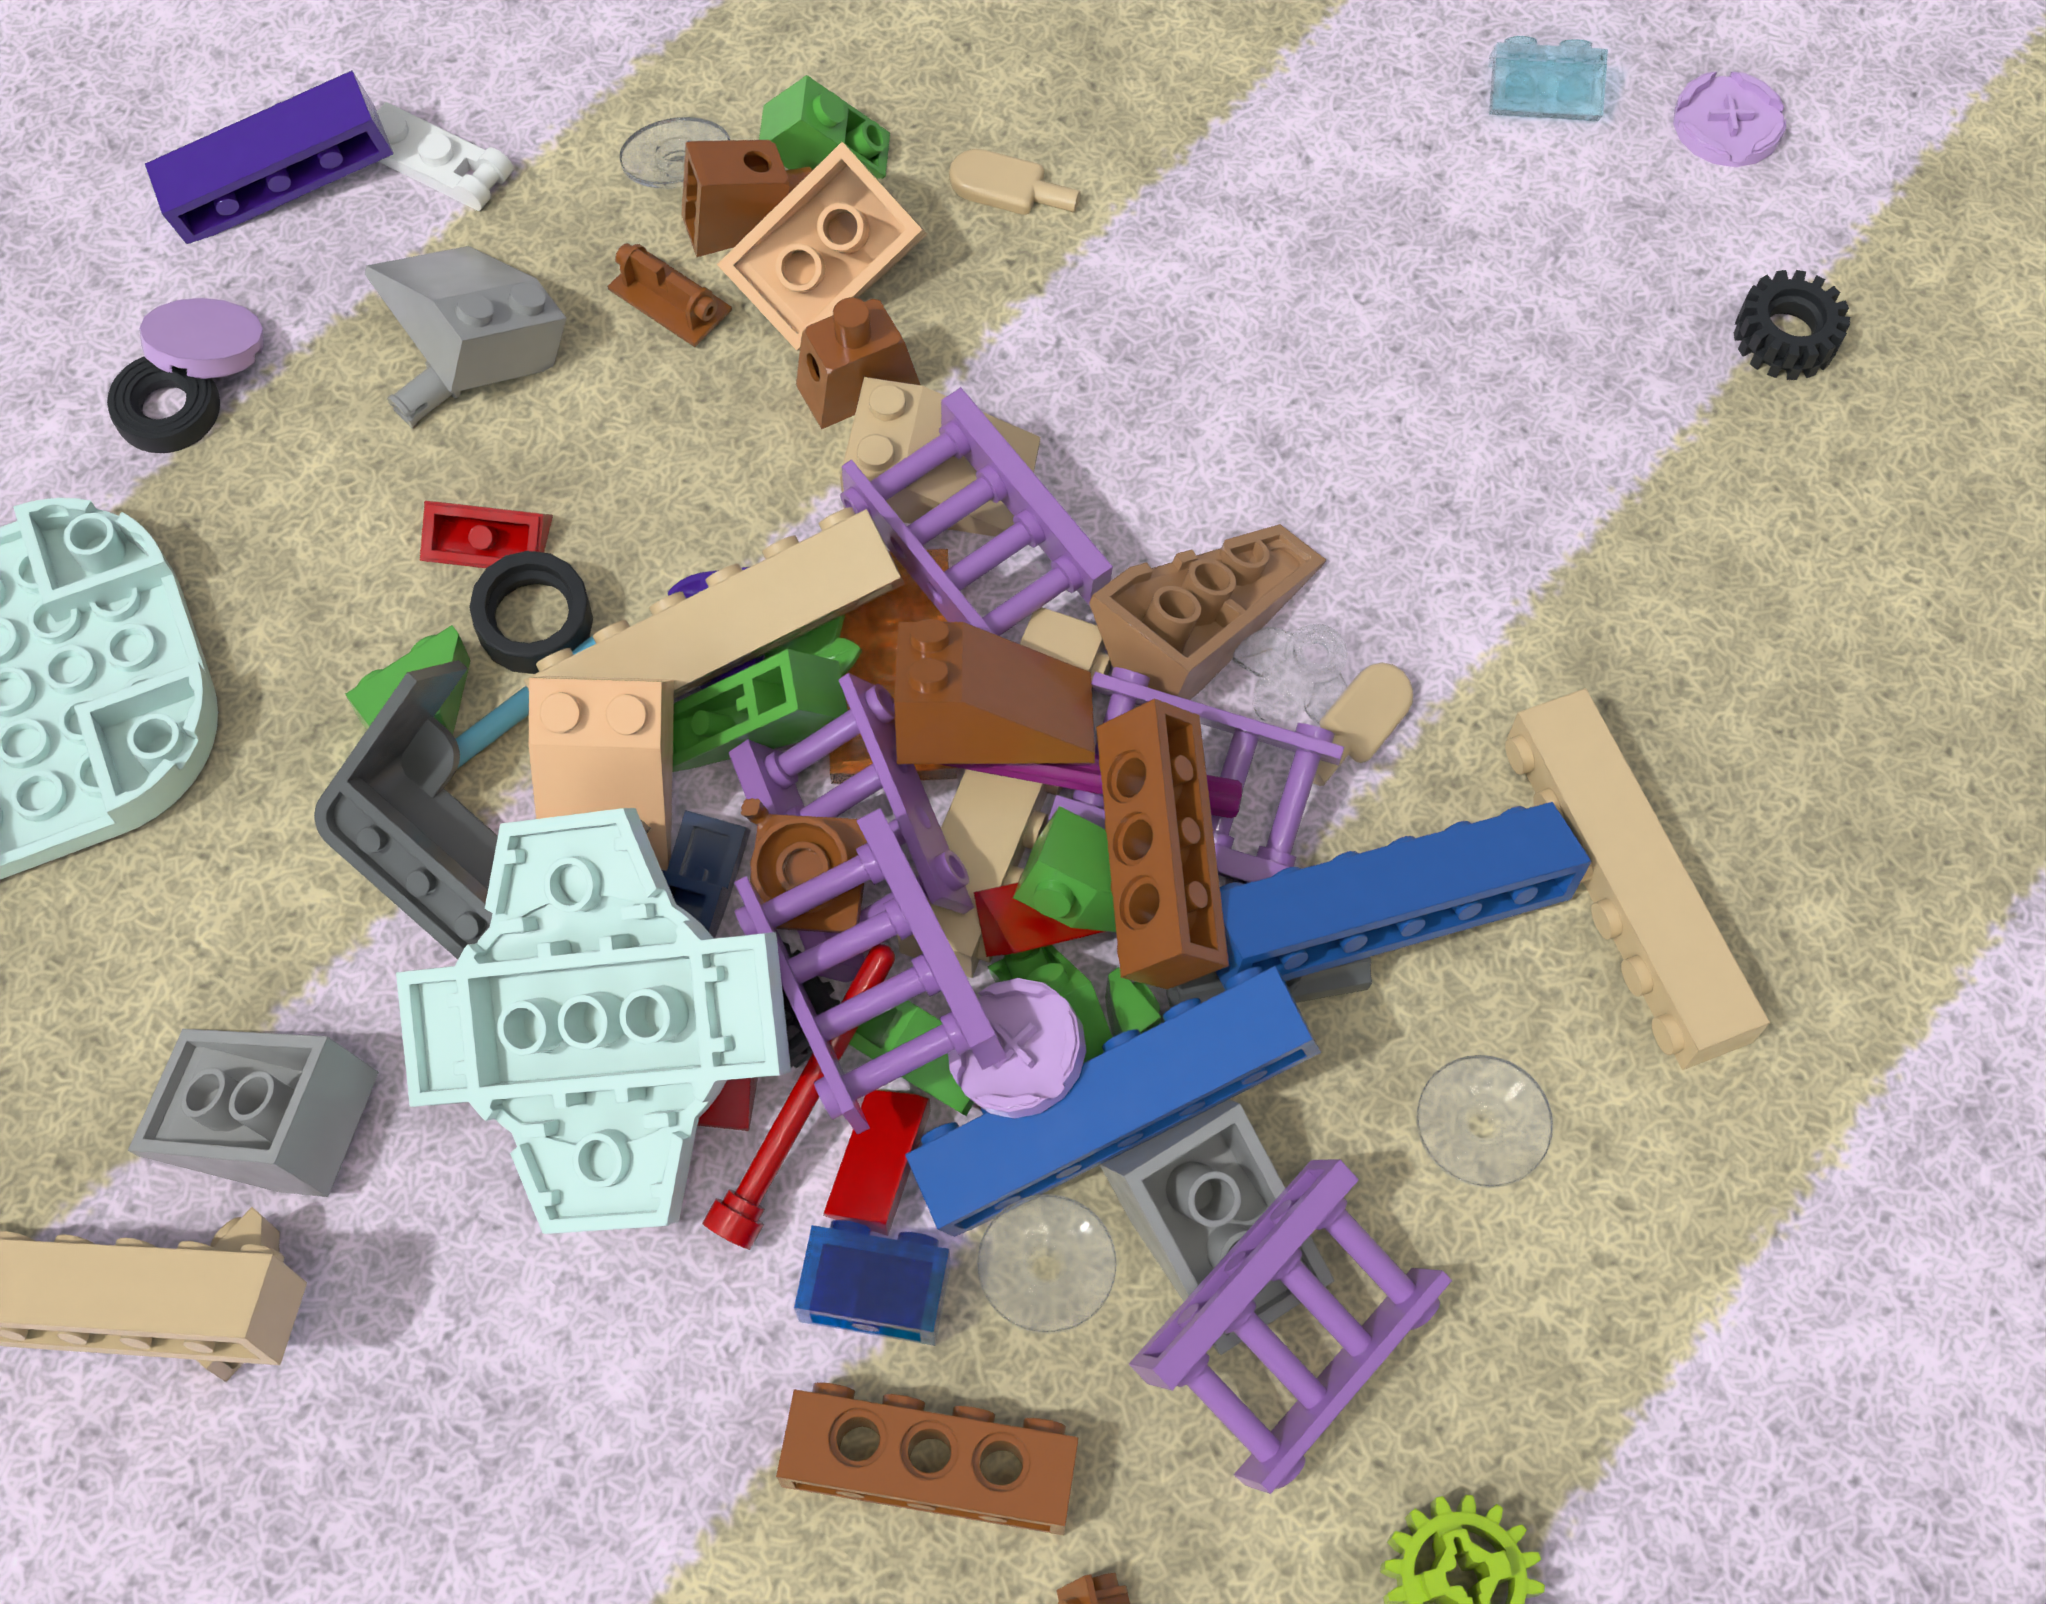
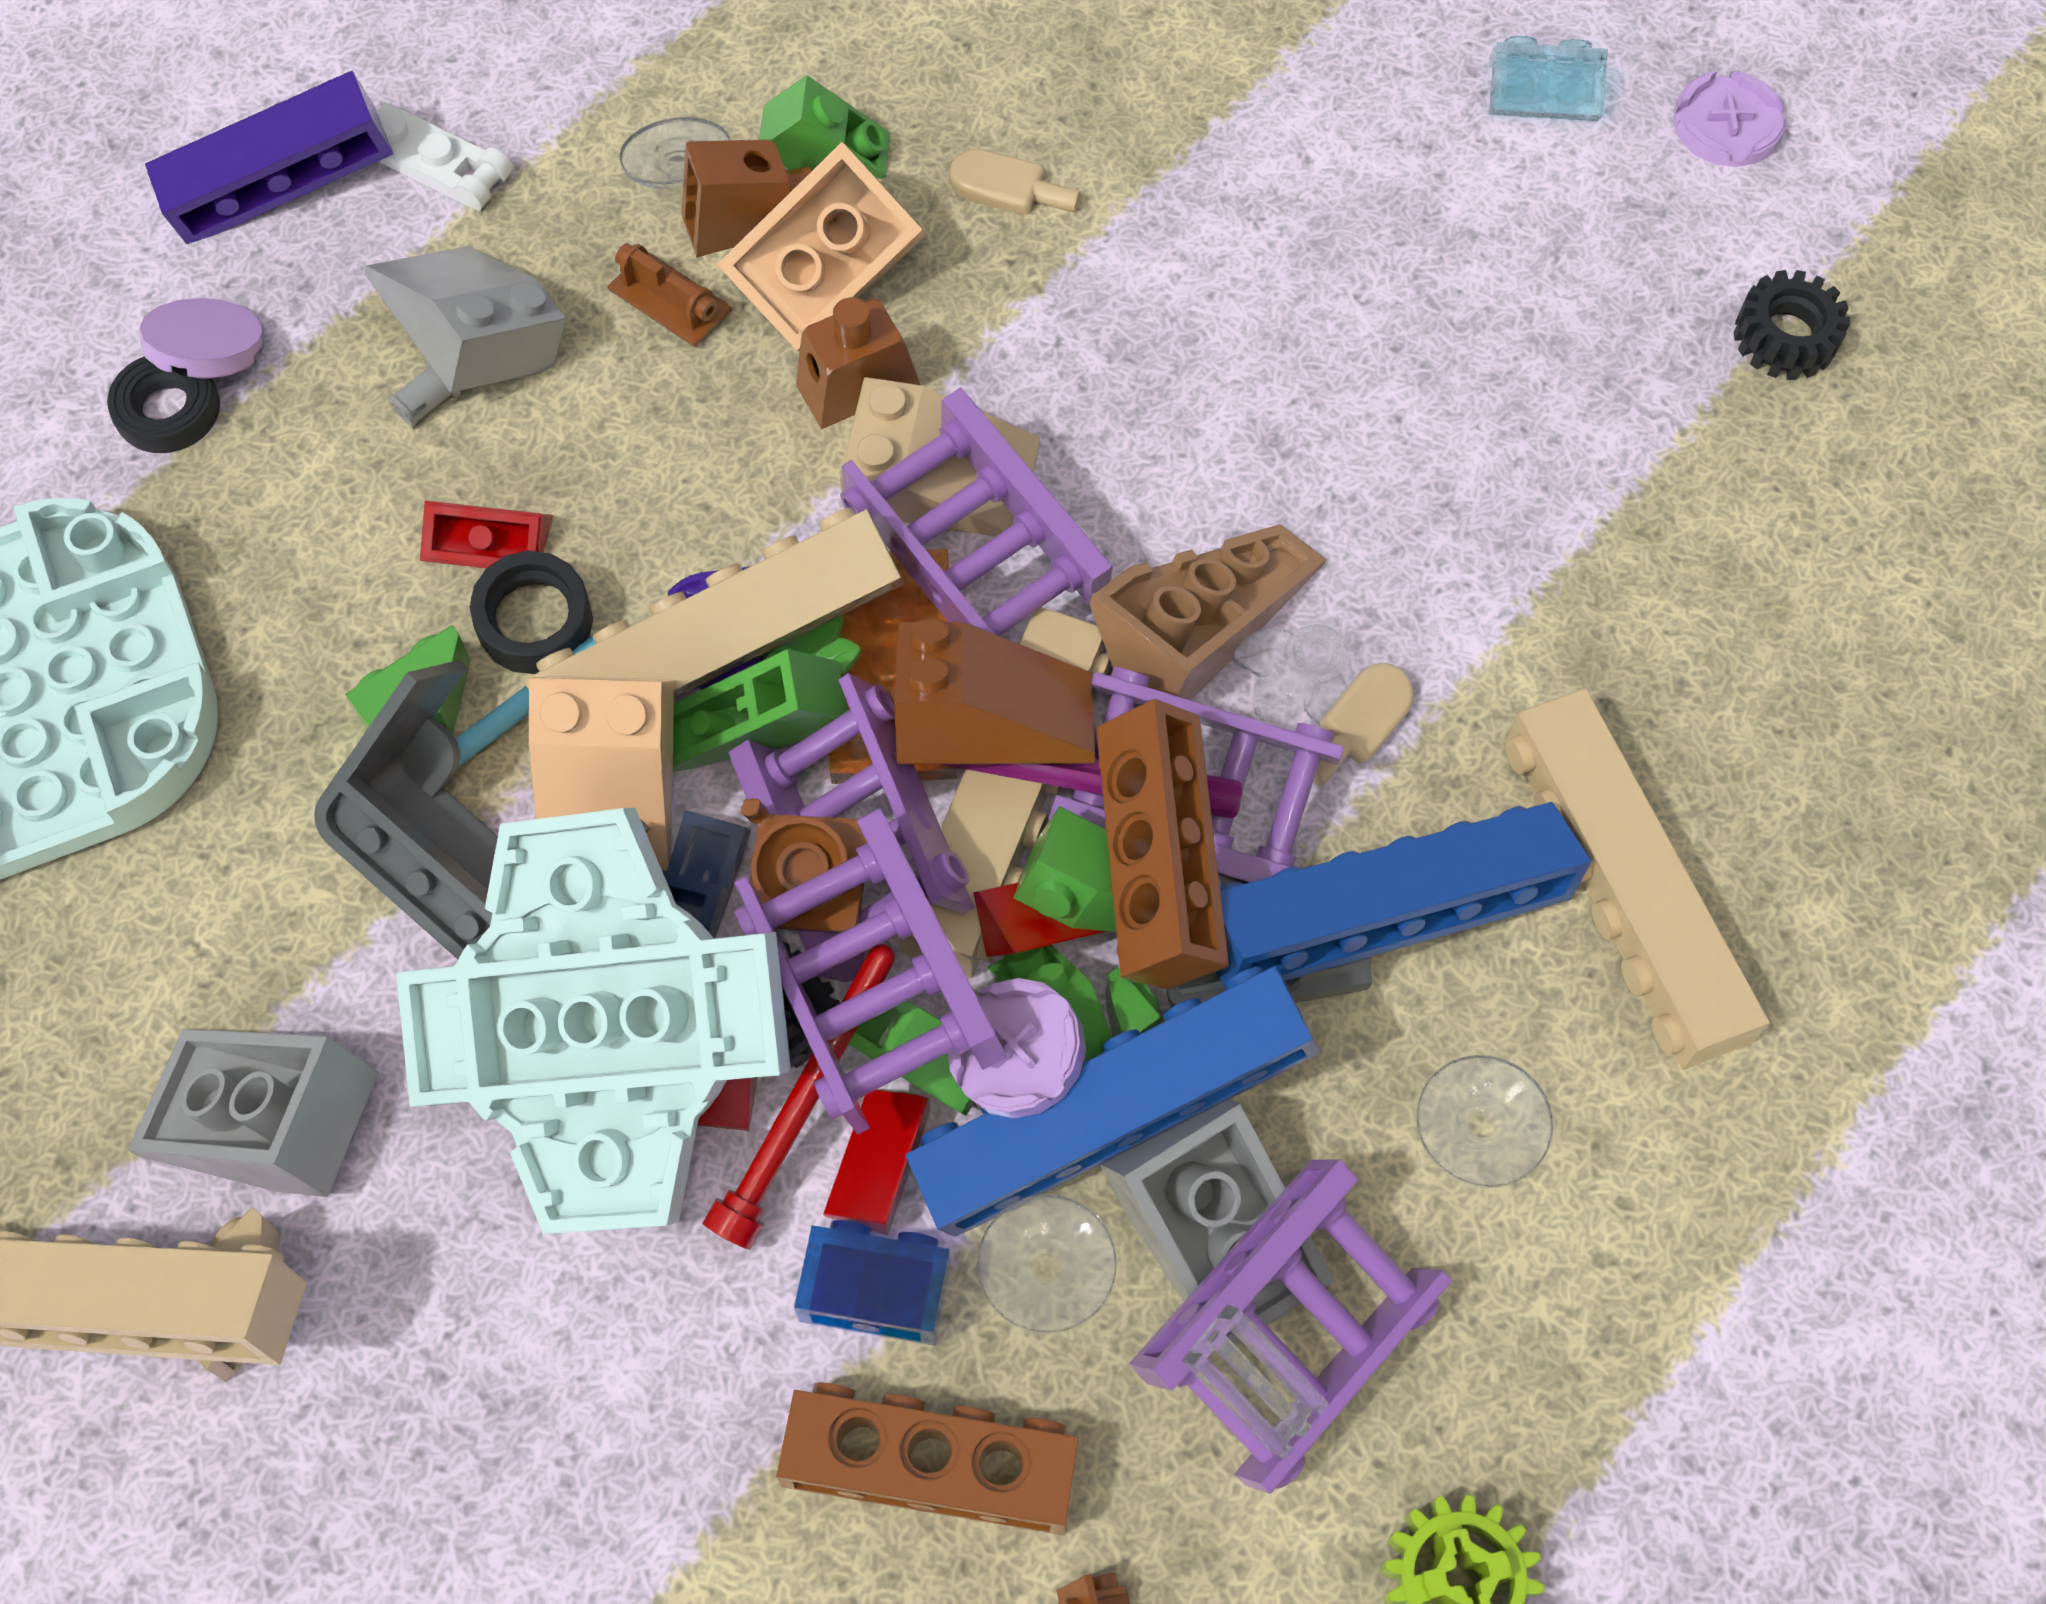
none -> clear tile [1182,1304,1329,1460]

